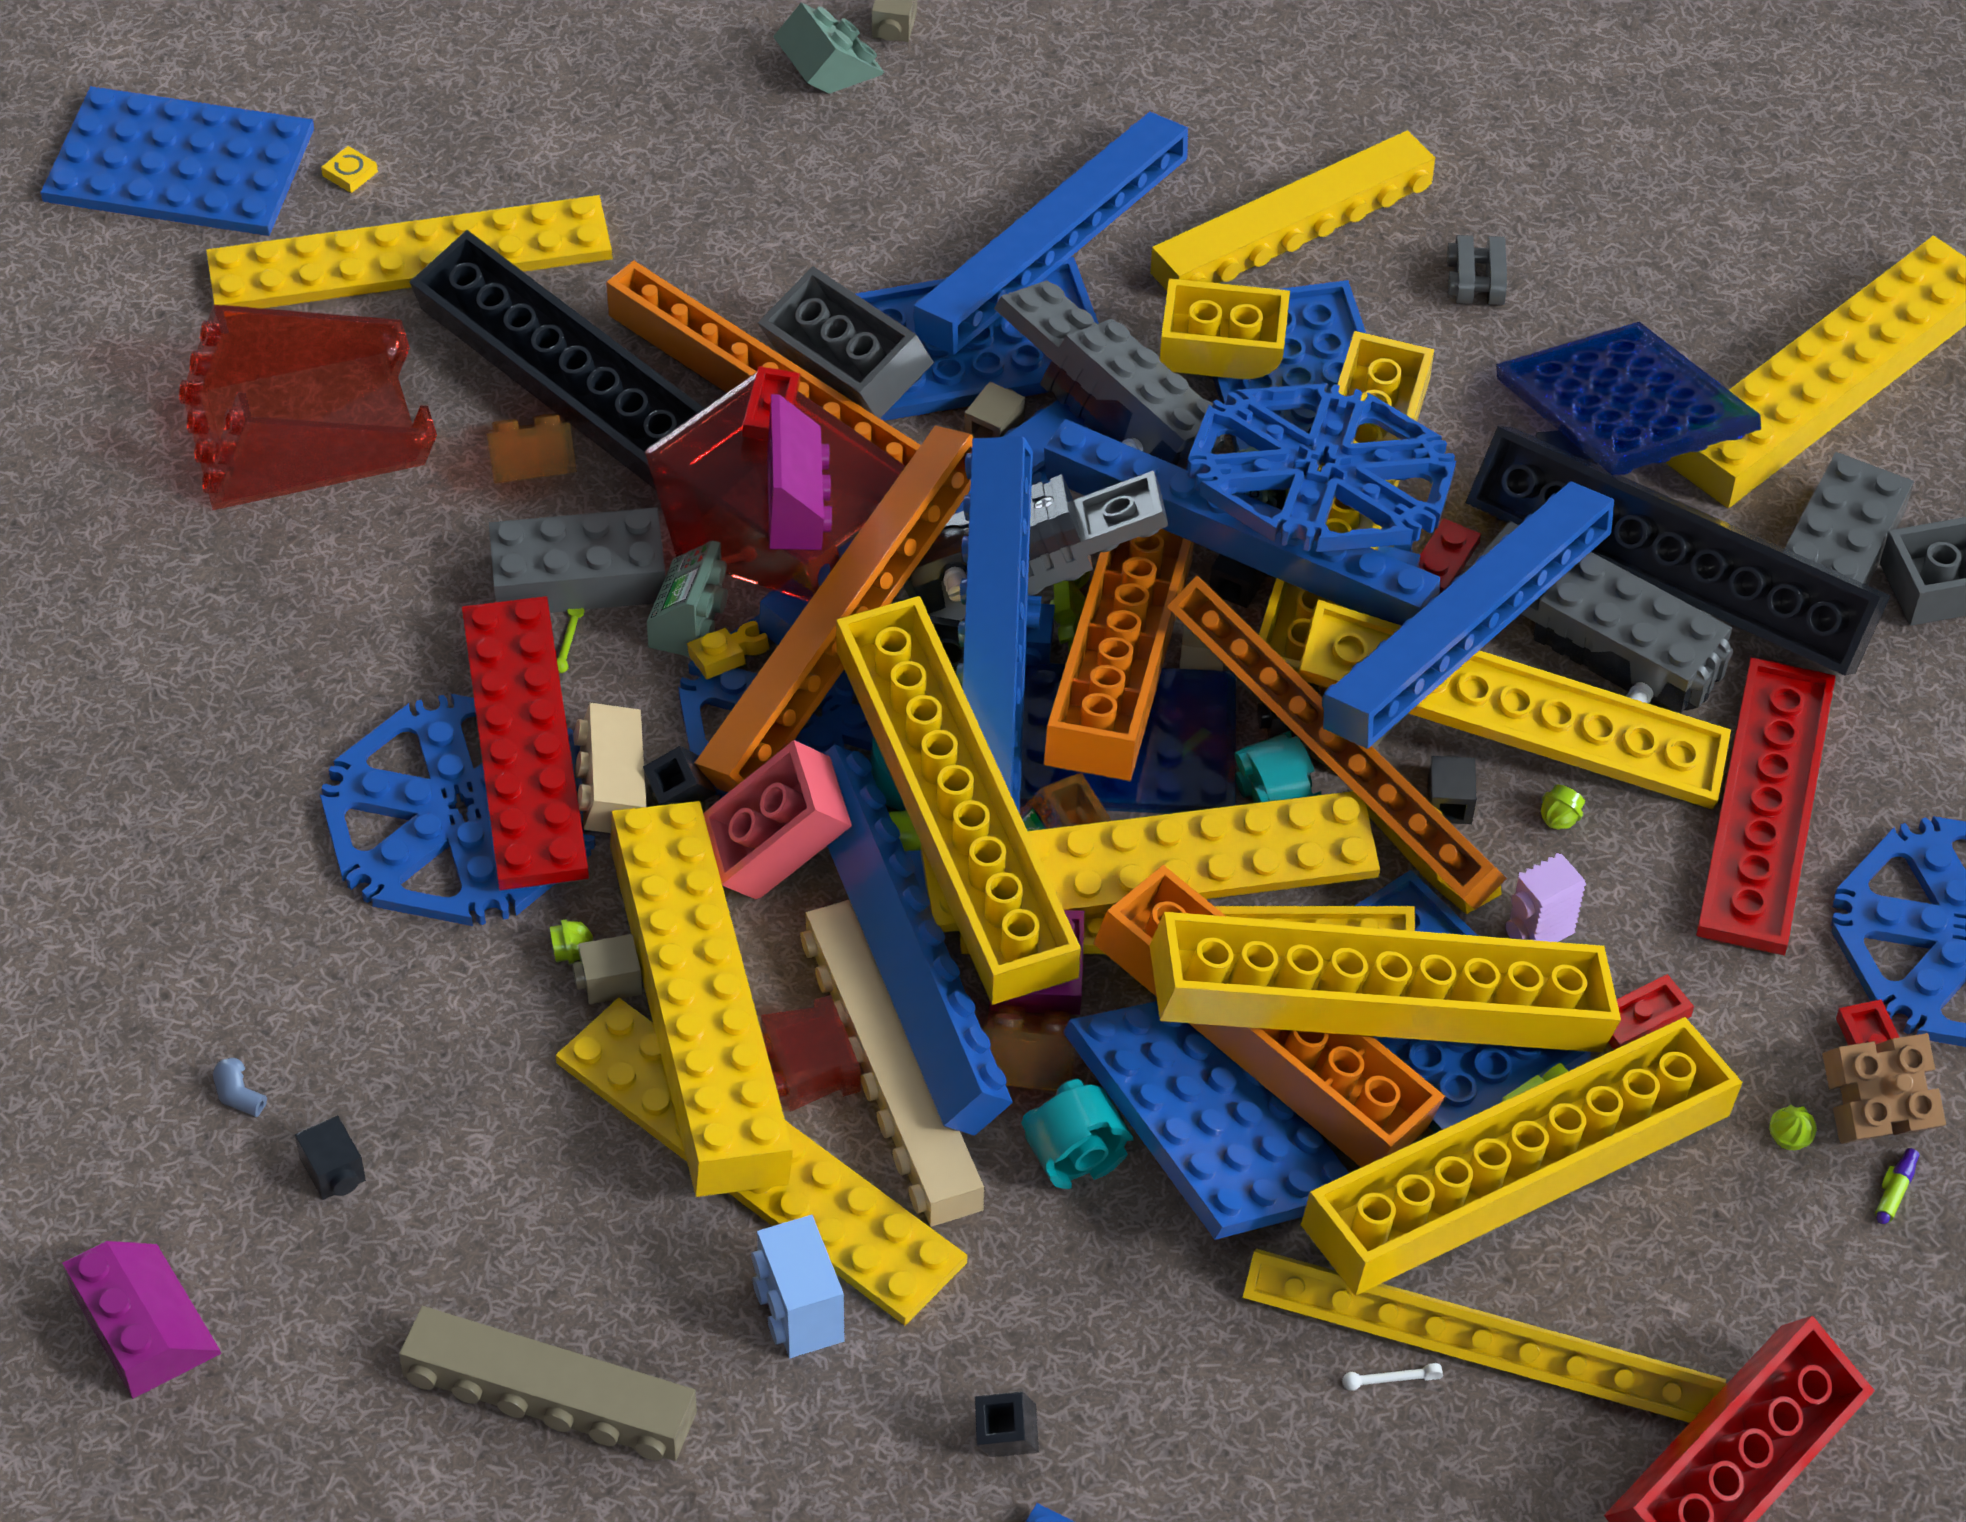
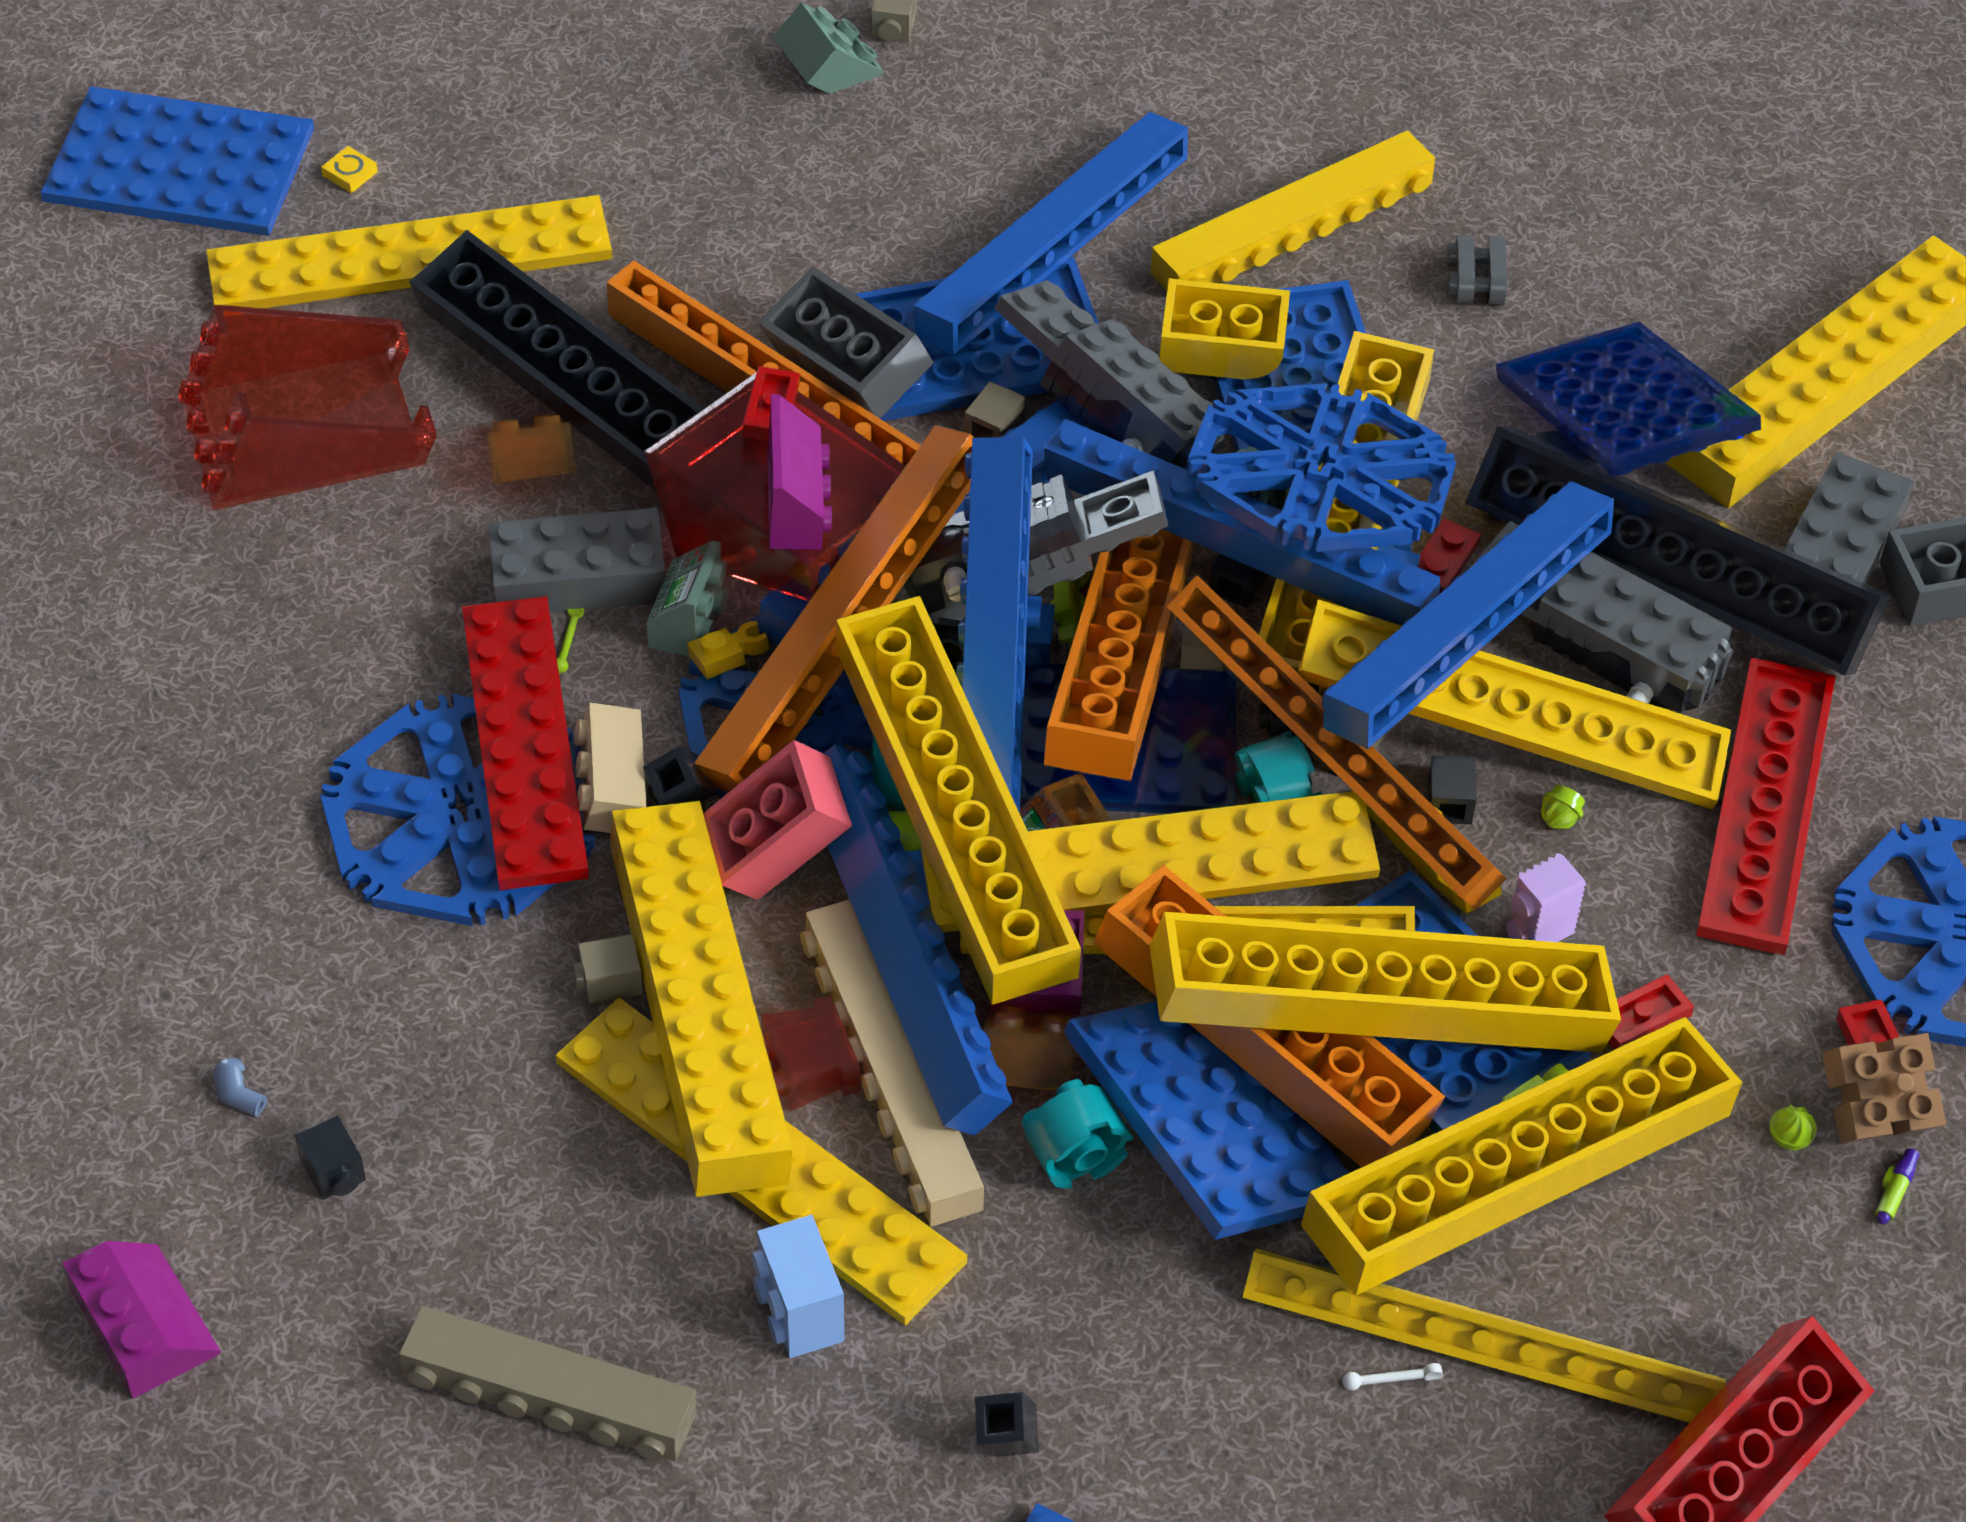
lime plate [550,919,593,964] -> none

